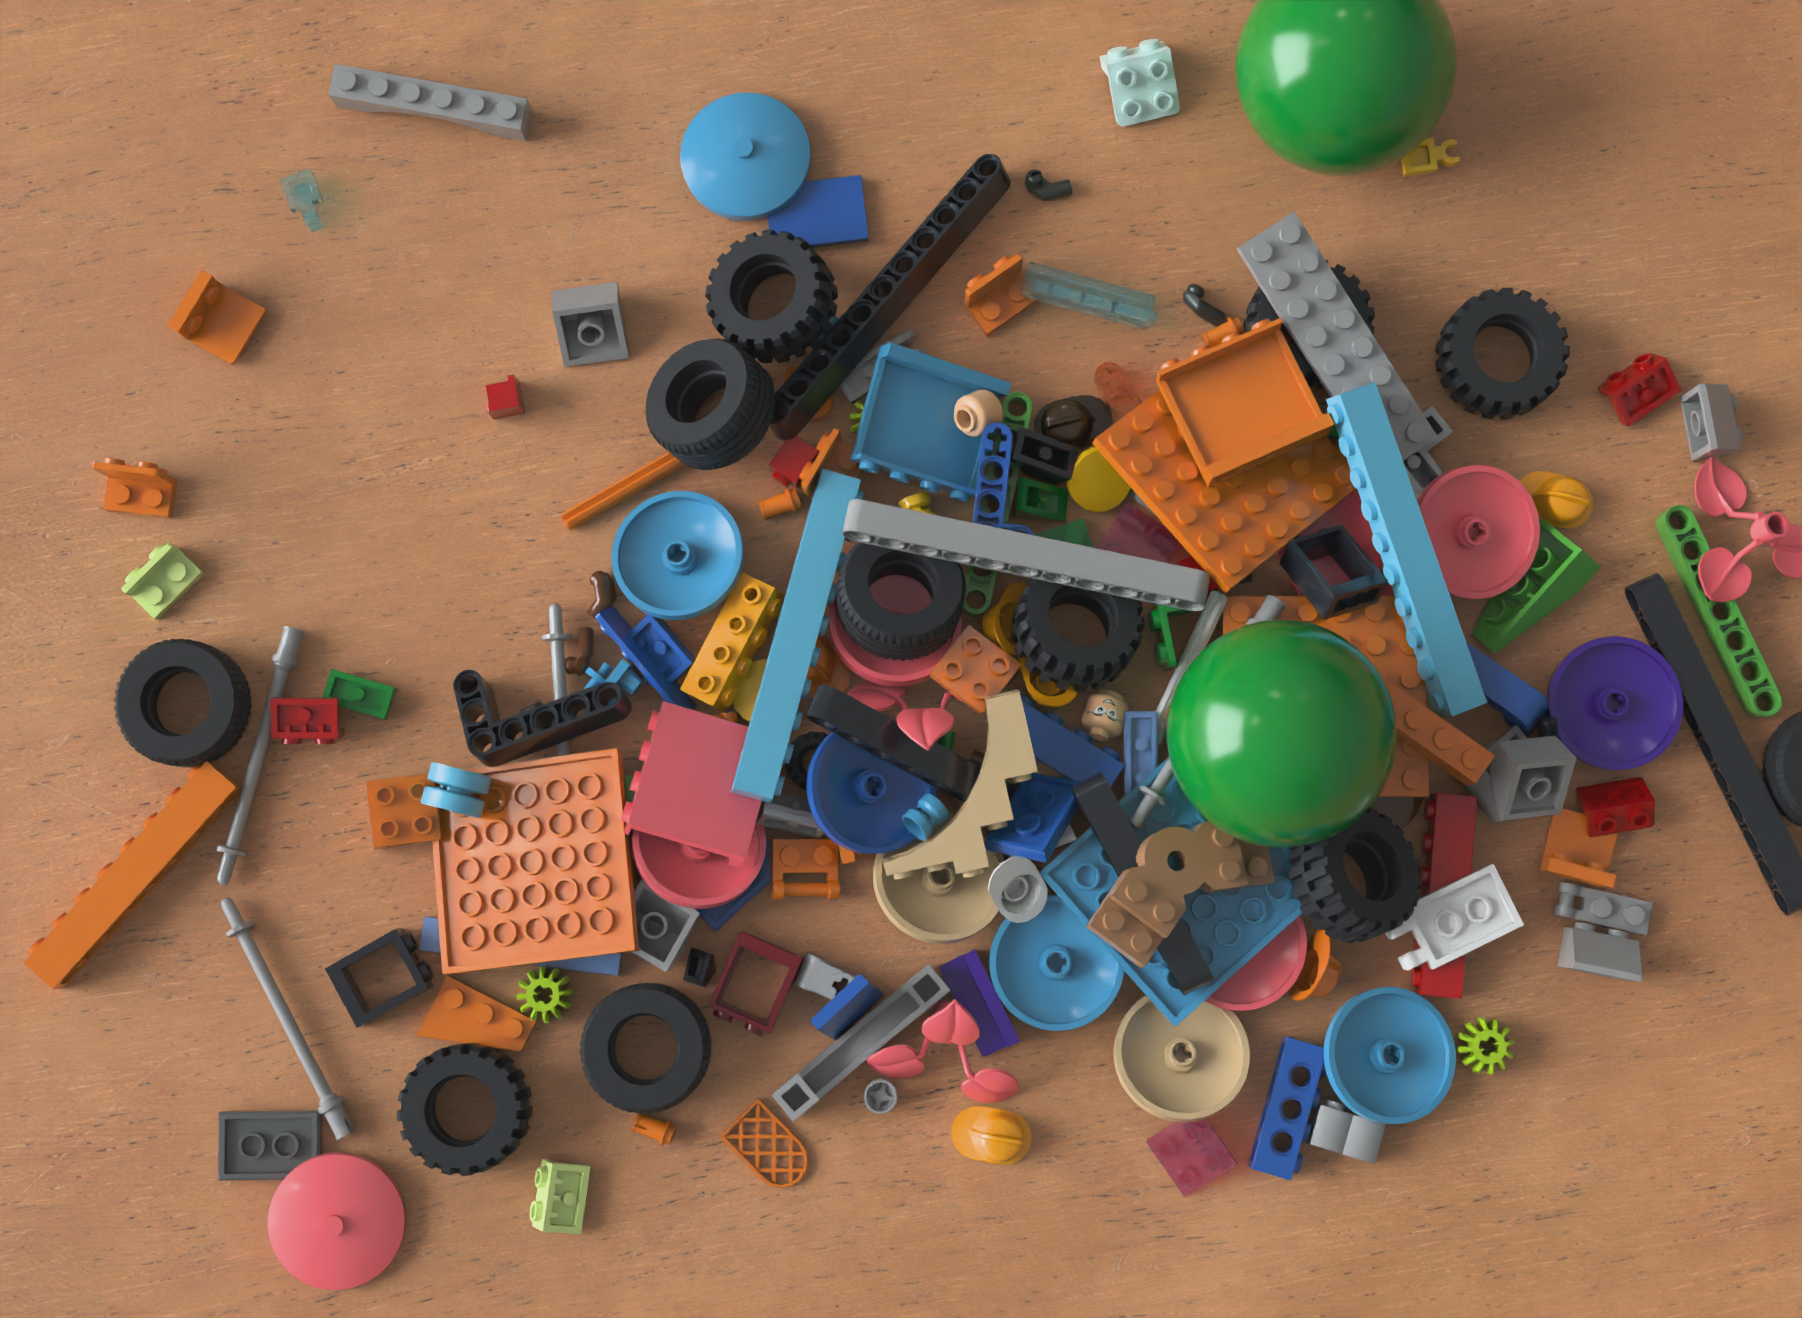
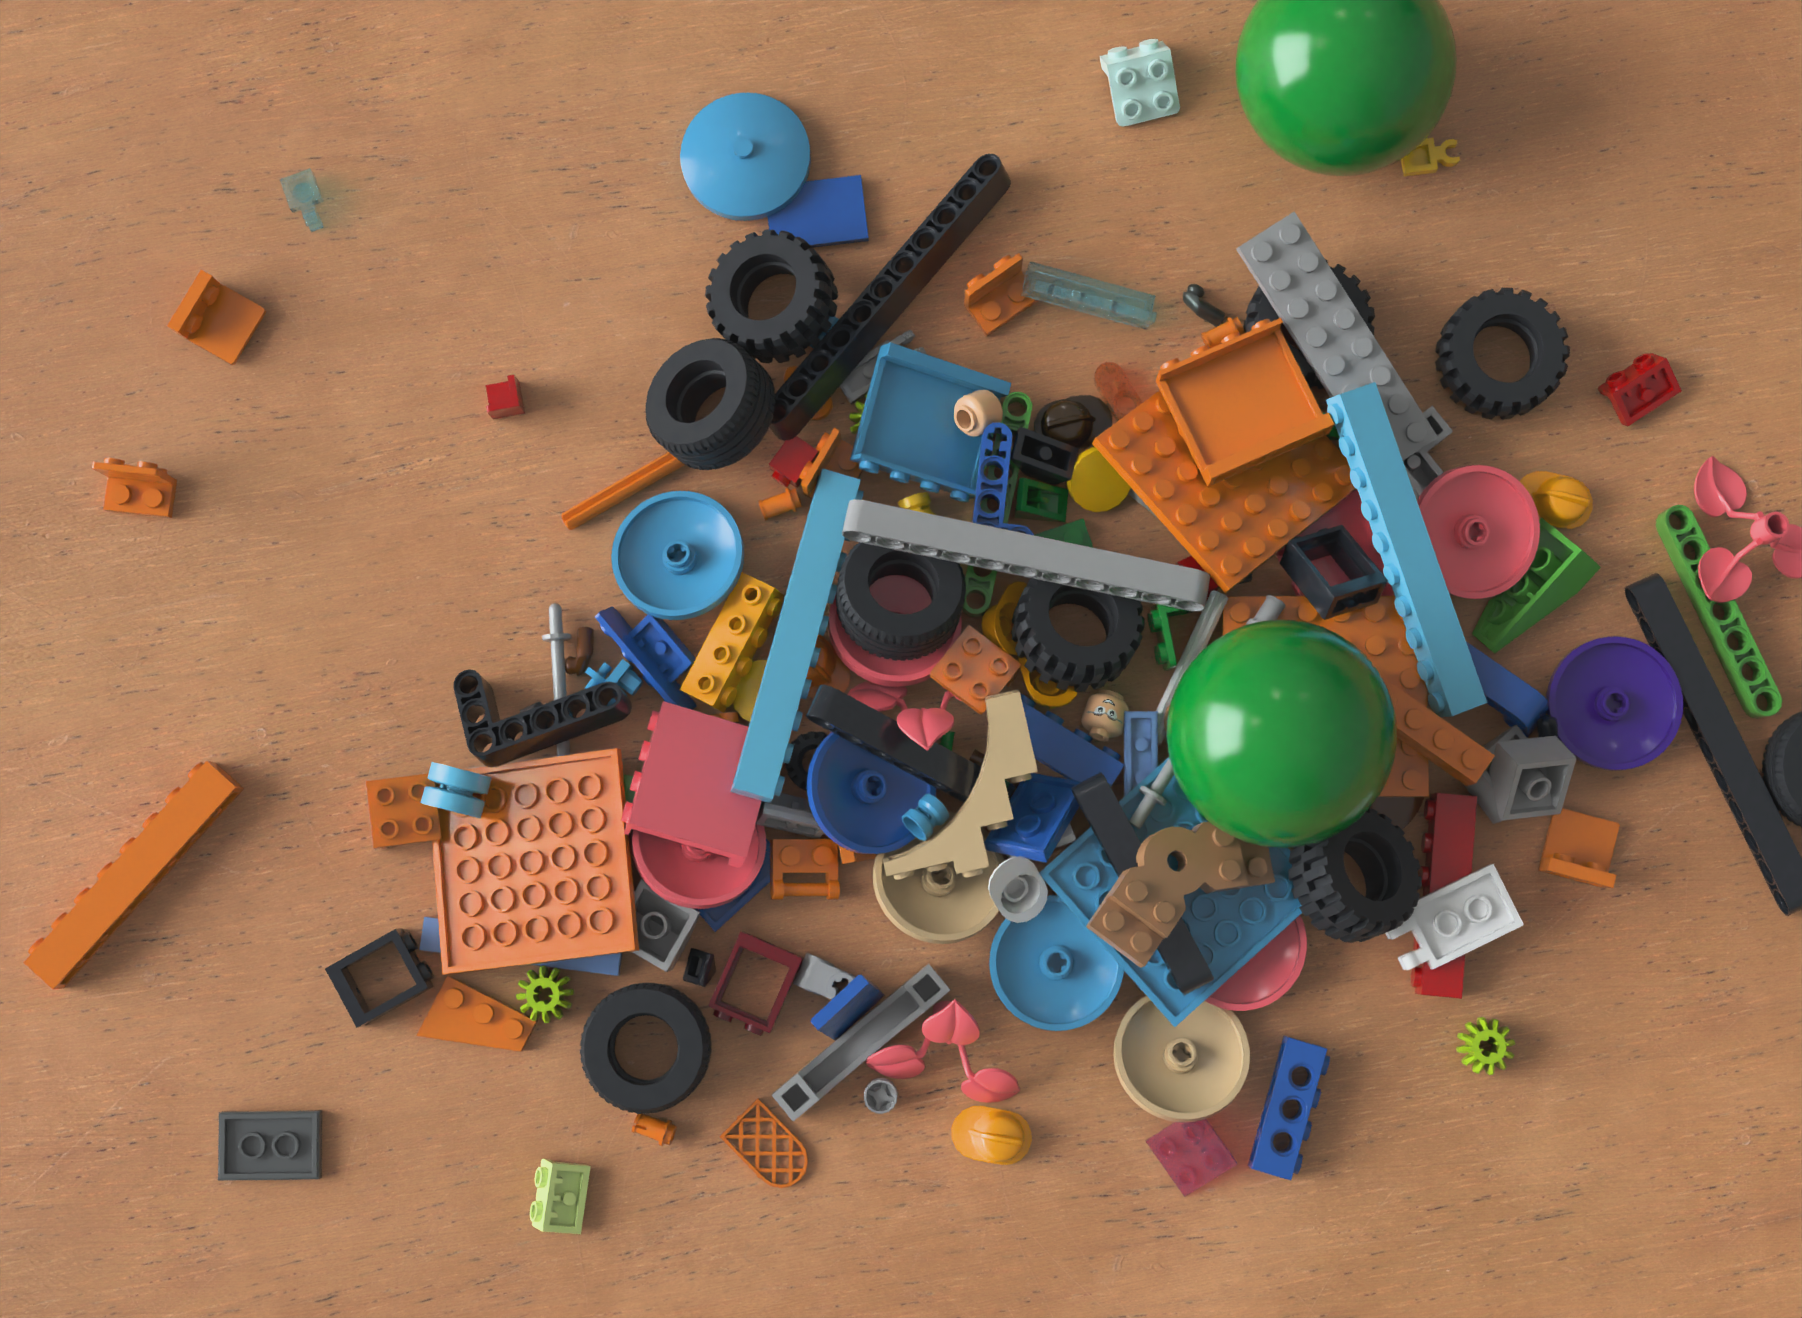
black tyre [114,639,252,767] -> none
yellowish green bracket [121,542,205,620] -> none
light grey bar [216,626,304,885] -> none
light grey bar [221,897,356,1140] -> none
coral dish [268,1152,406,1290] -> none
red bracket [270,697,344,744] -> none
green plate [322,669,397,720] -> none
light grey arch [328,64,533,141] -> none
black tyre [397,1043,533,1176] -> none
light grey slope [552,282,629,367] -> none
reddish brown arm [587,571,617,620] -> none
dark purple panel [940,949,1020,1057] -> none
pearl dark grey arm [1025,169,1072,201] -> none
clear pink hinge [1097,502,1179,563] -> none
orange piece [1288,929,1342,1001] -> none
light grey brick [1306,1099,1386,1164] -> none
dark azure dish [1324,987,1456,1124] -> none
light grey plate [1553,882,1653,935] -> none
light grey slope [1557,922,1642,982] -> none
red bracket [1576,777,1655,837] -> none
light grey slope [1679,383,1743,461] -> none

